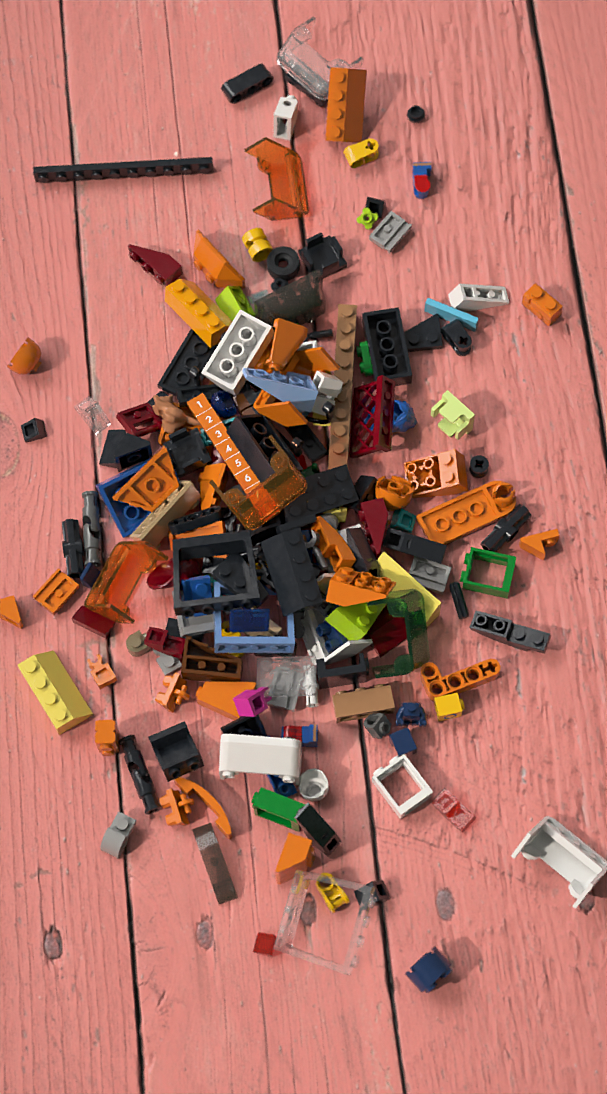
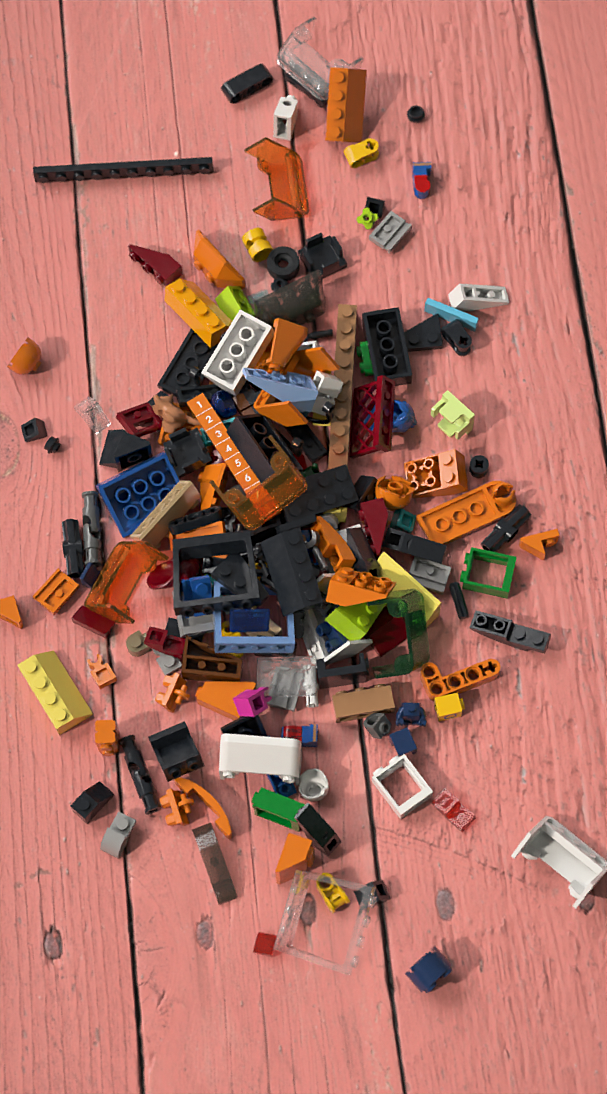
orange wing [112,445,179,512] -> none
orange brick [522,283,563,326] -> none
none -> black plate [44,436,61,454]
none -> black slope [70,781,114,824]

